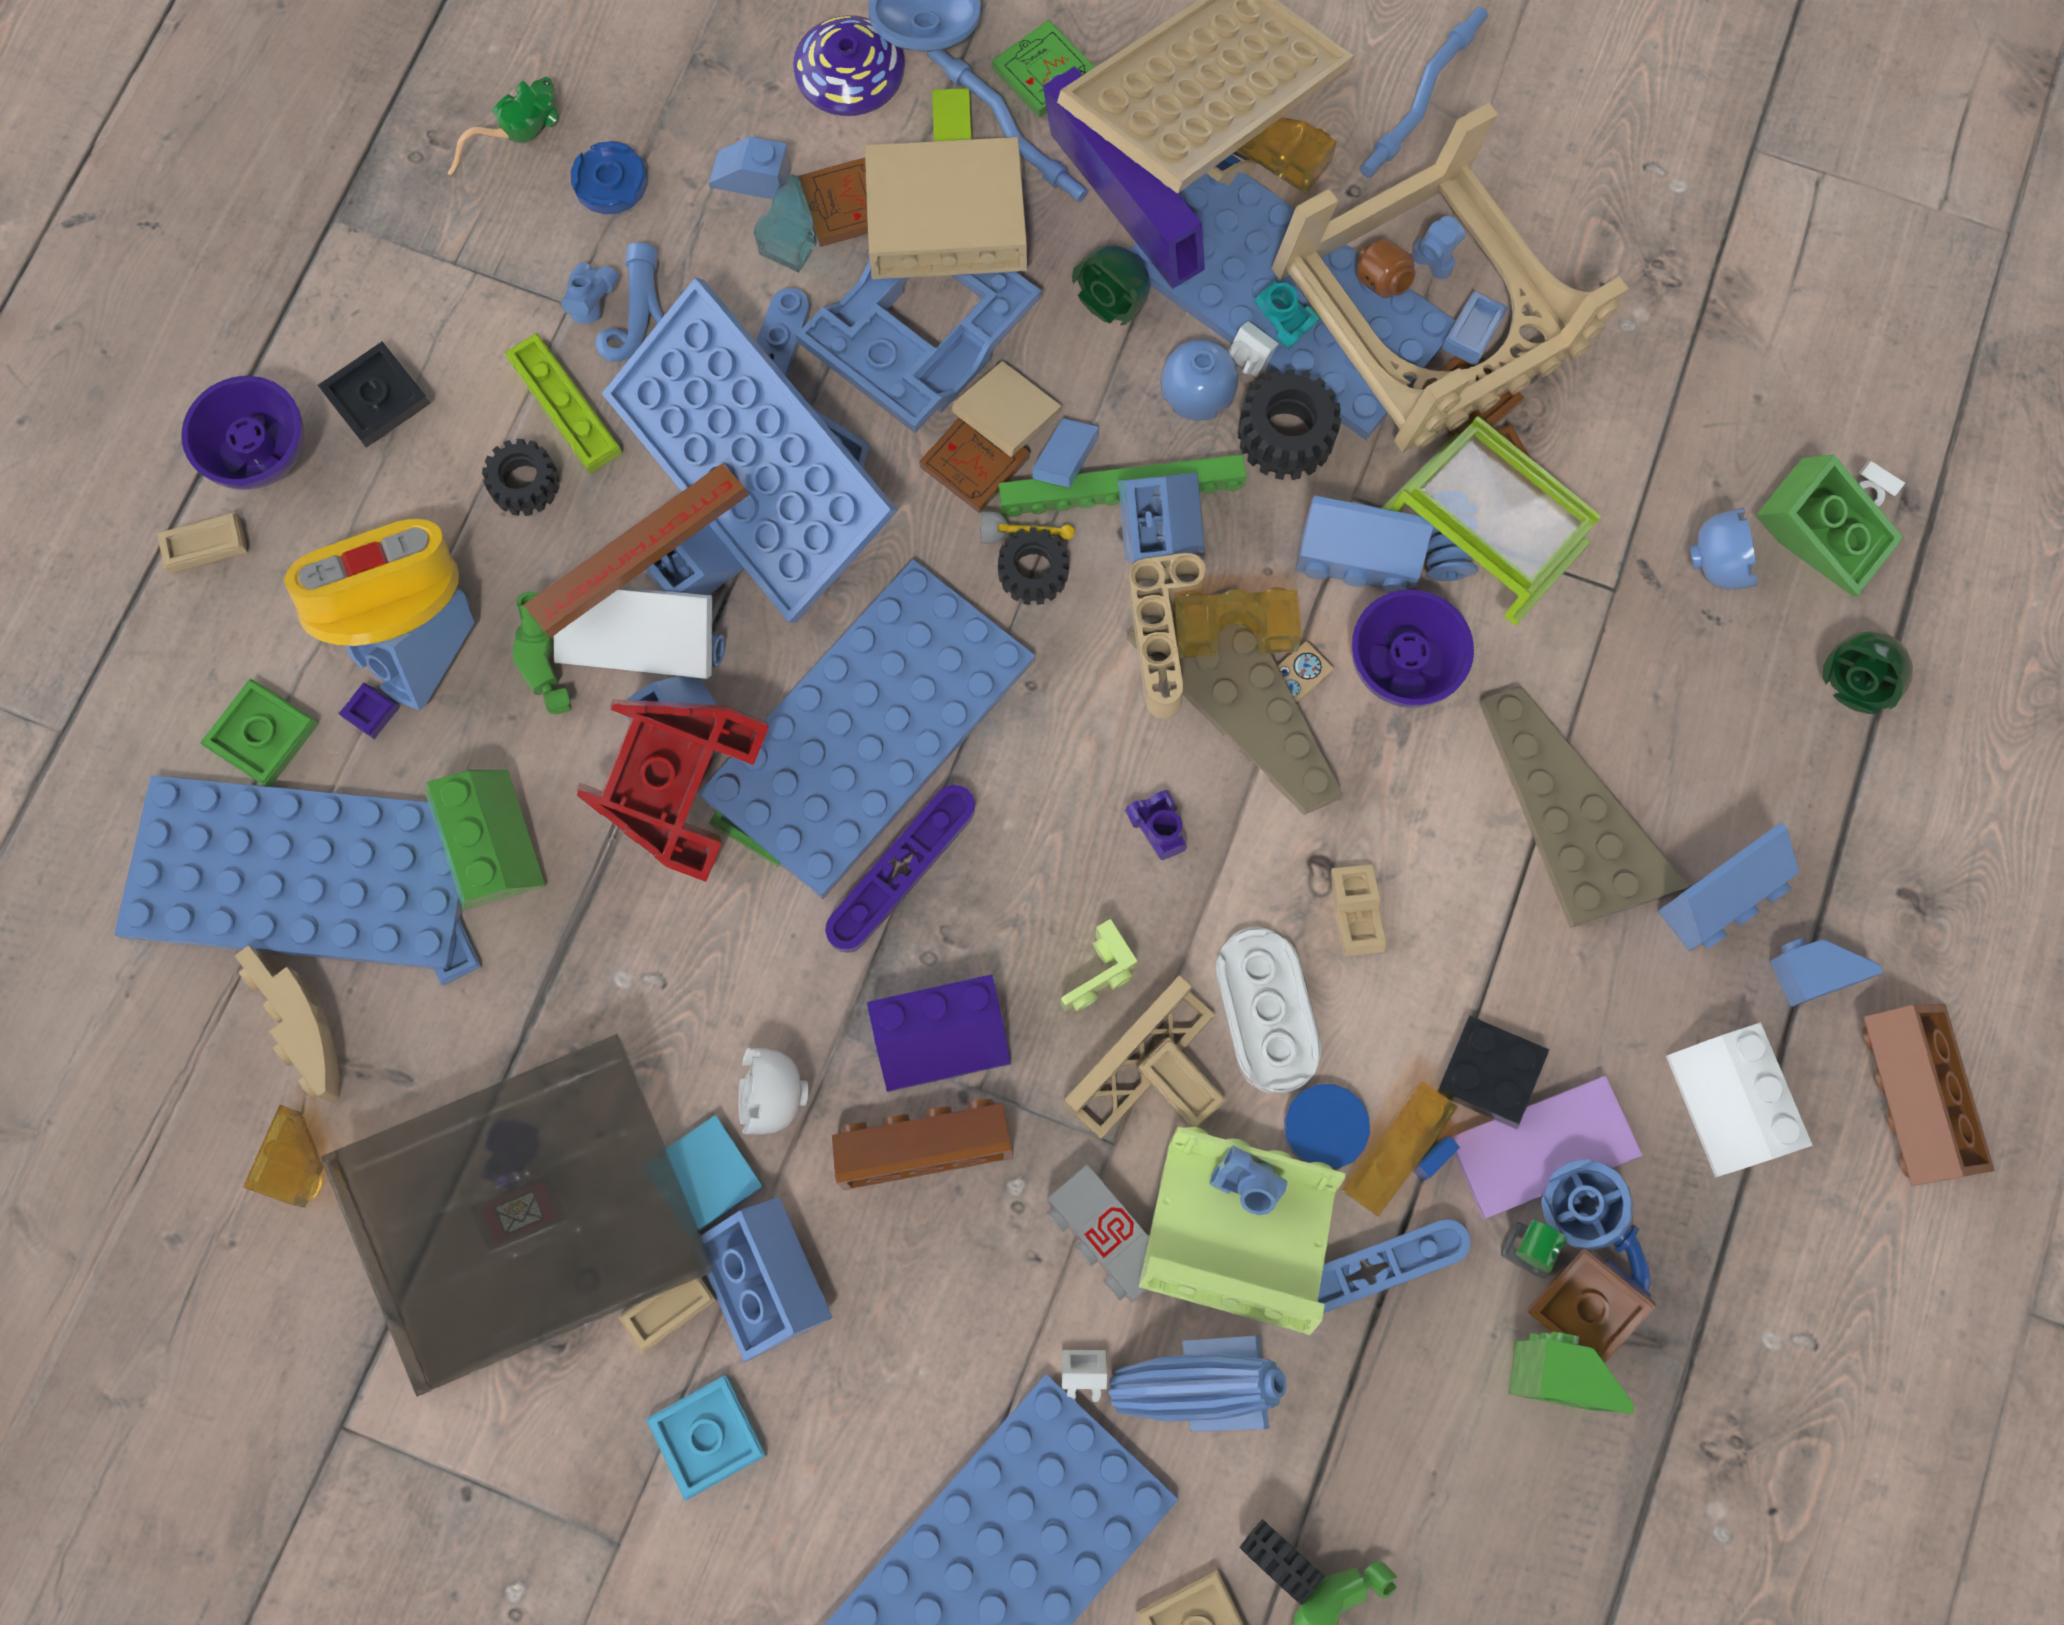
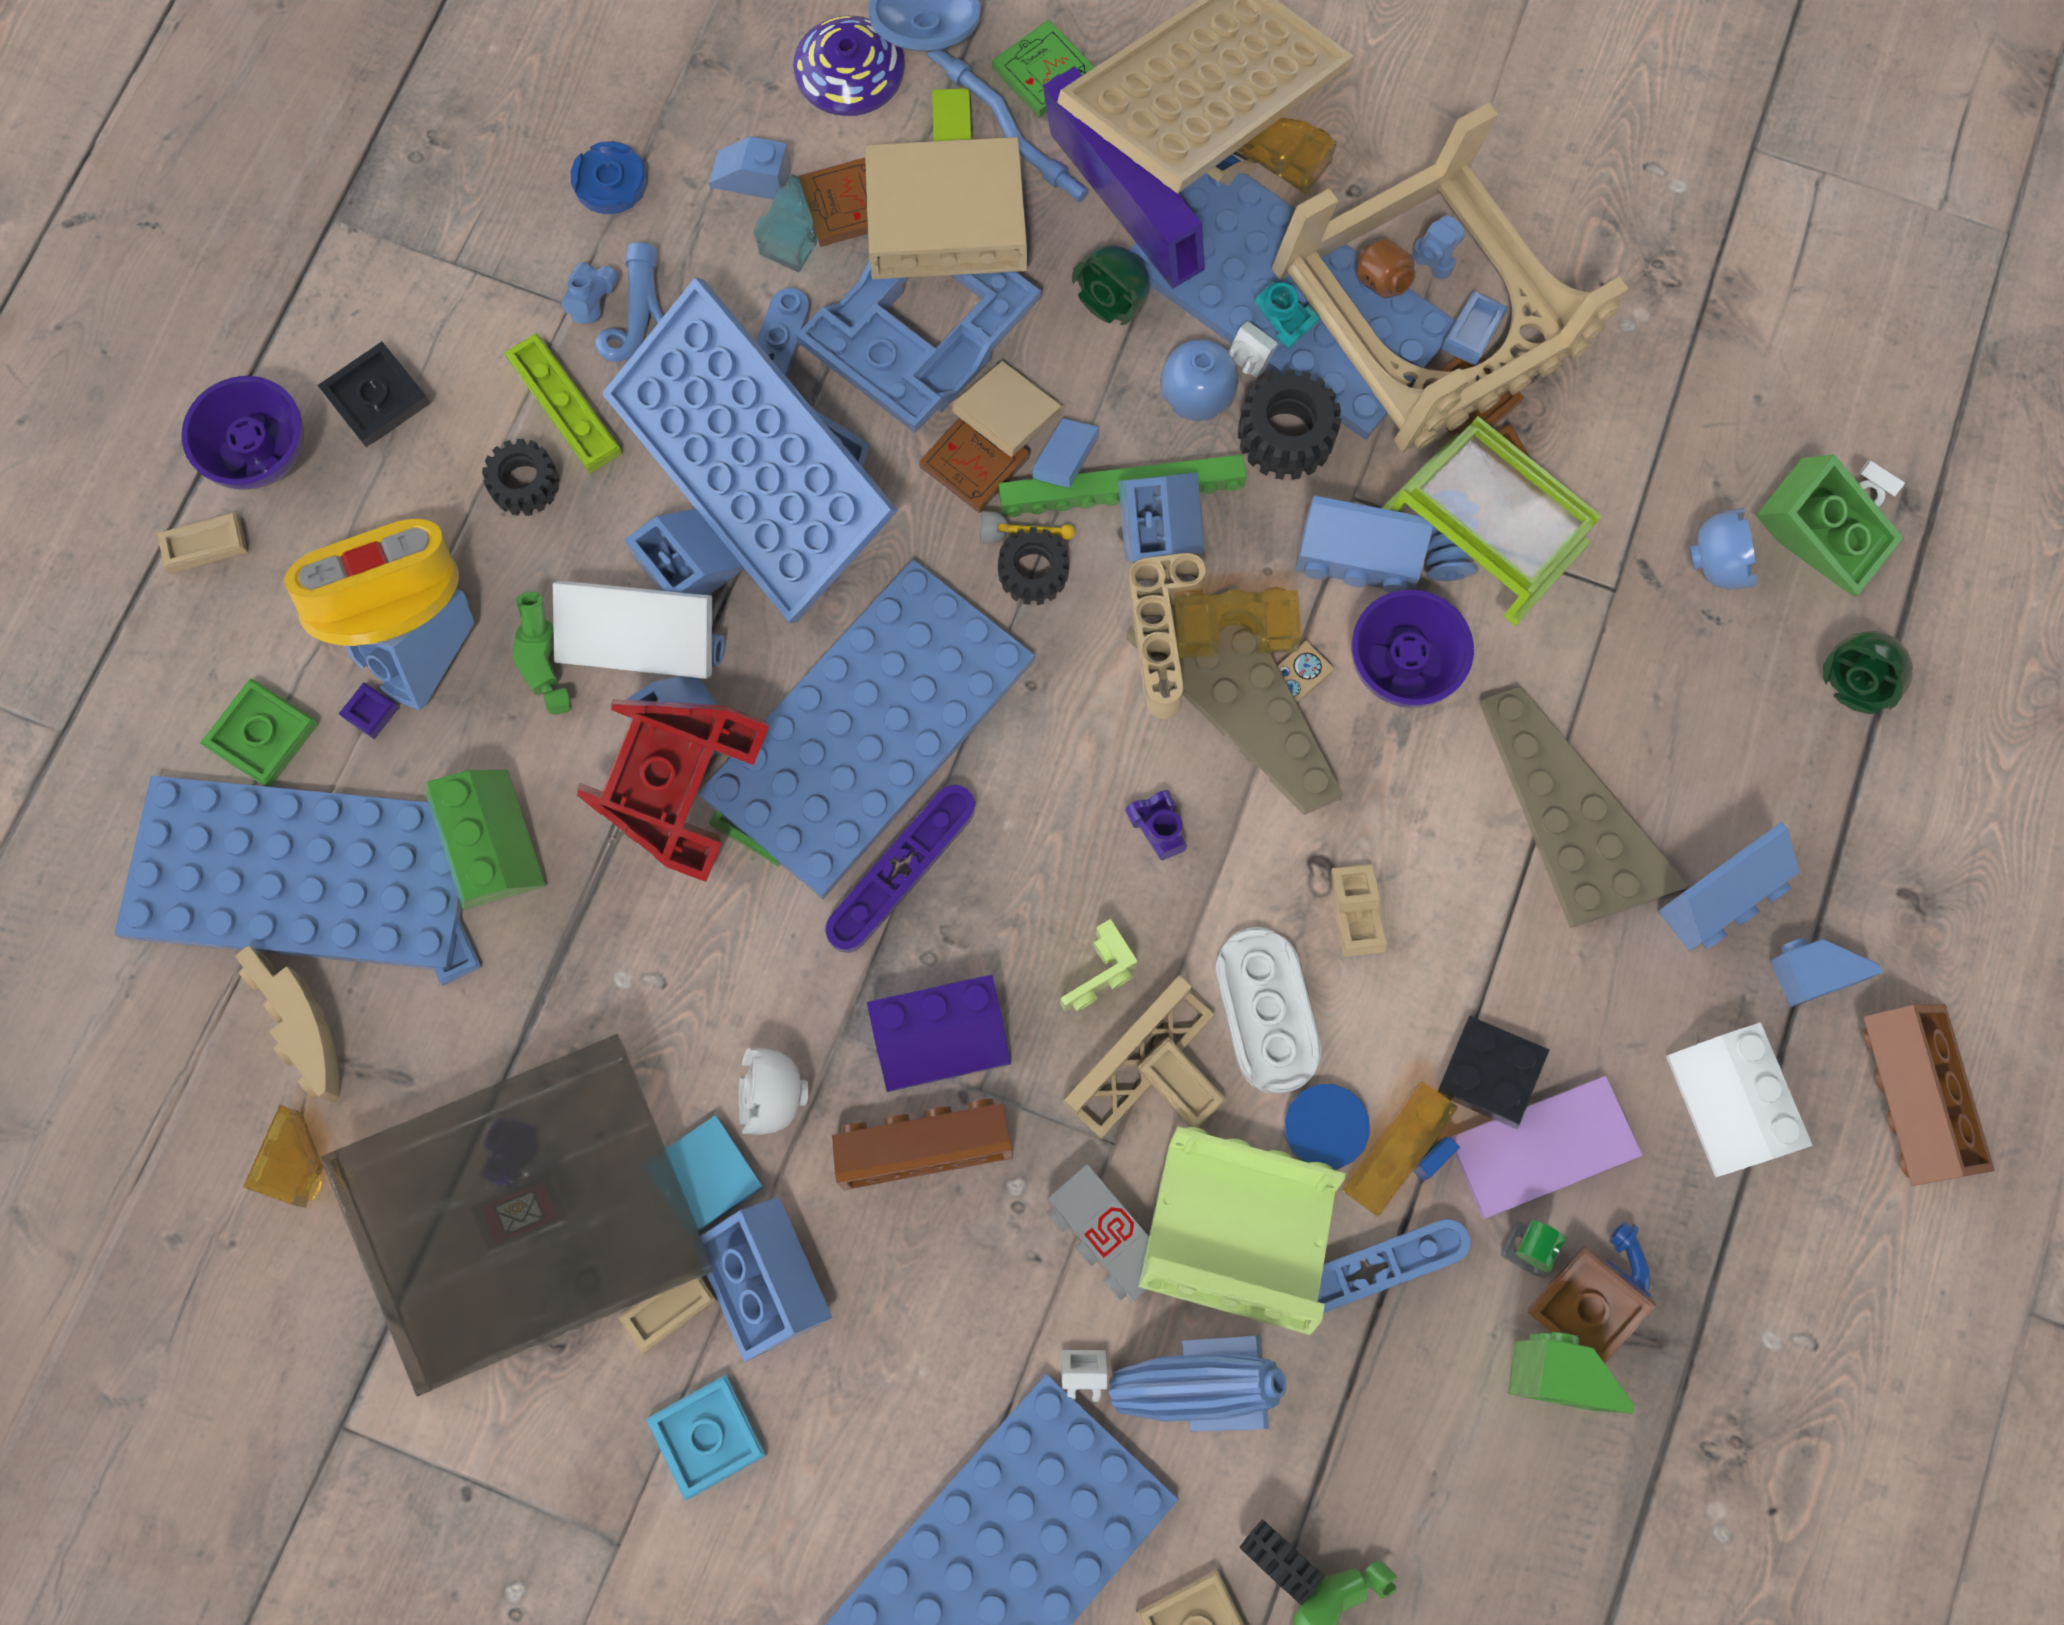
green animal [448,77,559,175] -> none
dark orange tile [524,463,749,638] -> none
medium blue plate [1209,1146,1287,1215] -> none
medium blue bar [1360,7,1488,178] -> none
medium blue cylinder [1541,1159,1634,1250] -> none

